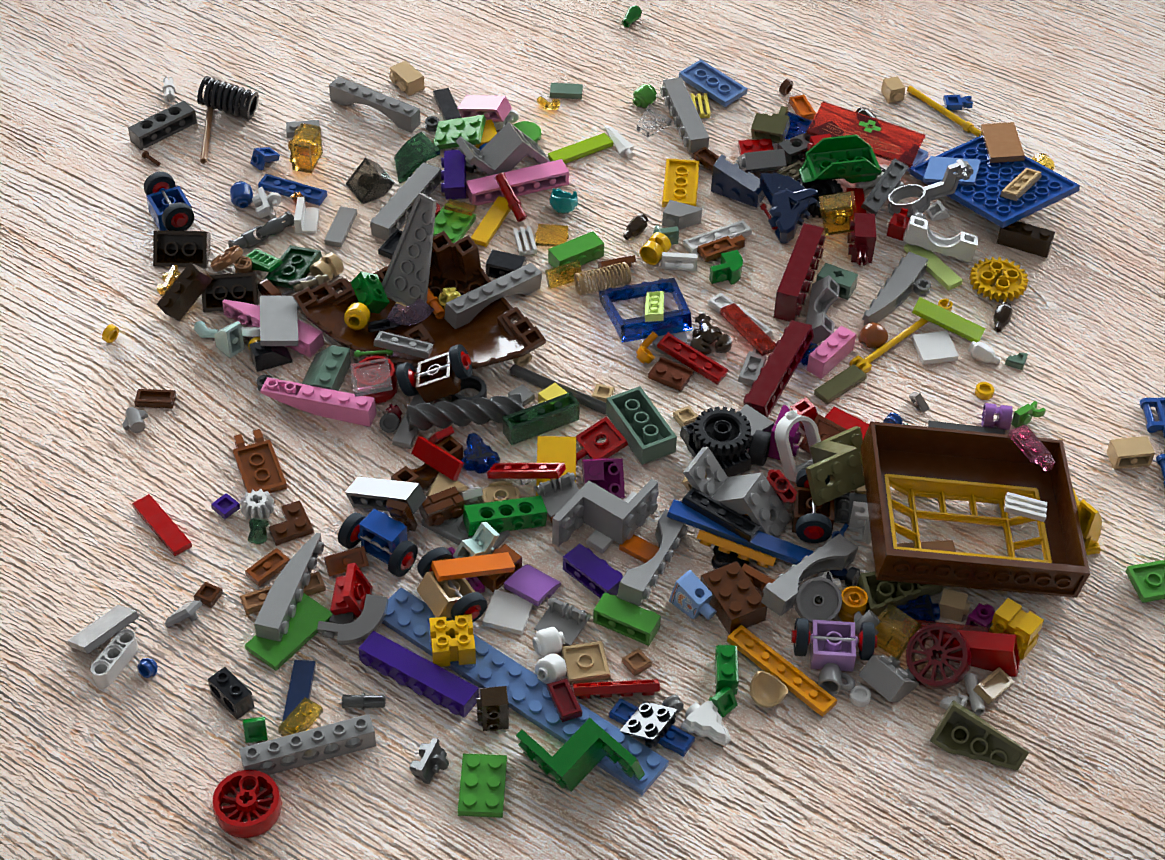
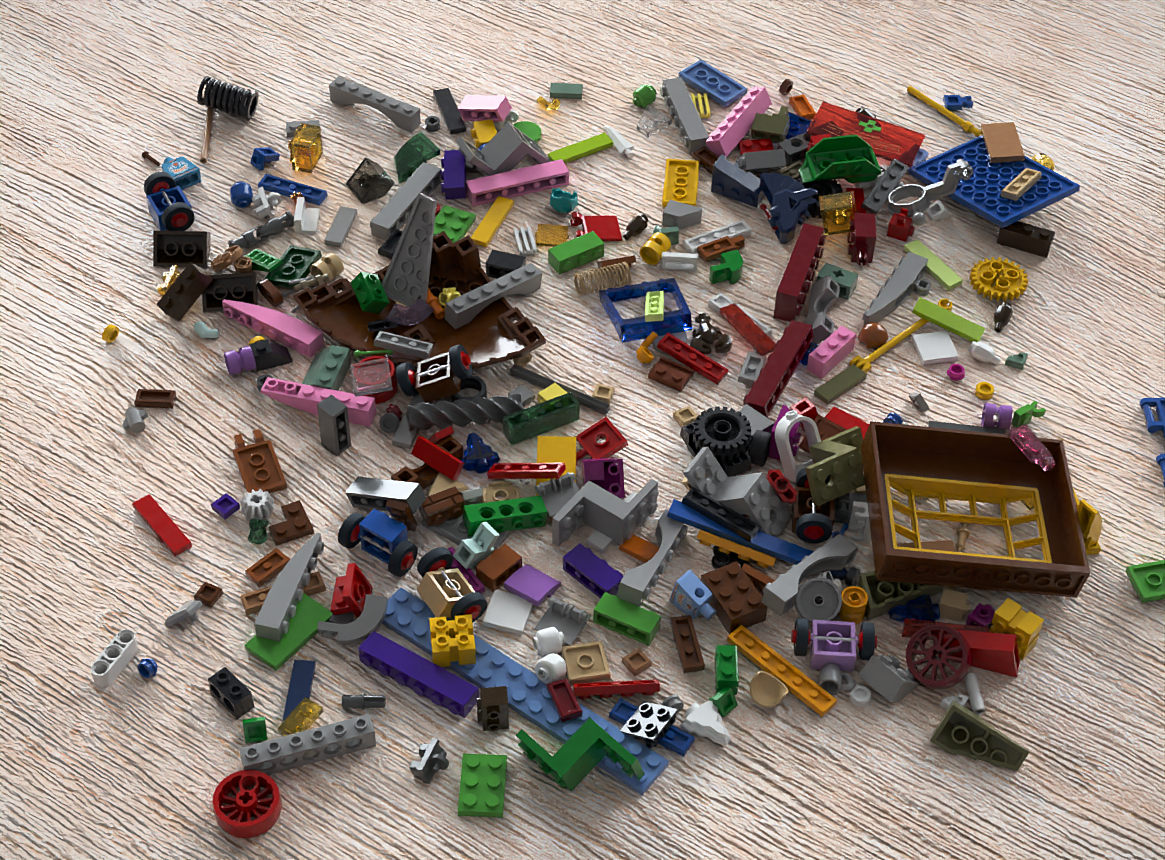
tile [67,605,140,653] -> none
dark grey brick [128,101,197,150] -> none
white pin [162,76,176,103] -> none
light aqua slope [214,321,245,358] -> none
white tile [241,327,260,337] -> none
light grey tile [260,296,298,346] -> none
dark orange plate [324,546,369,577] -> none
yellow head [344,302,370,330] -> none
tan brick [389,60,425,96] -> none
orange tile [431,552,515,581] -> none
bright green plate [433,115,486,150] -> none
clear yellow piece [444,199,477,216] -> none
red pin [495,172,527,222] -> none
clear yellow plate [545,261,583,289] -> none
sand green brick [606,386,677,465] -> none
green cone [622,5,642,27] -> none
light grey piece [854,610,881,635] -> none
clear yellow plate [875,604,922,660] -> none
tan brick [881,76,906,103] -> none
white arch [903,215,978,262] -> none
medium blue piece [923,156,981,185] -> none
tan tile [973,667,1014,705] -> none
white tile [1004,492,1047,522] -> none
tan brick [1106,436,1155,469] -> none
none -> dark azure torso [162,156,201,190]
none -> medium lavender wheel [224,346,256,376]
none -> dark grey brick [317,395,351,456]
none -> red flag [570,212,622,241]
none -> reddish brown plate [670,615,705,673]
none -> bright pink brick [706,87,772,157]
none -> dark pink plate [947,364,965,381]
none -> tan piece [956,522,970,552]

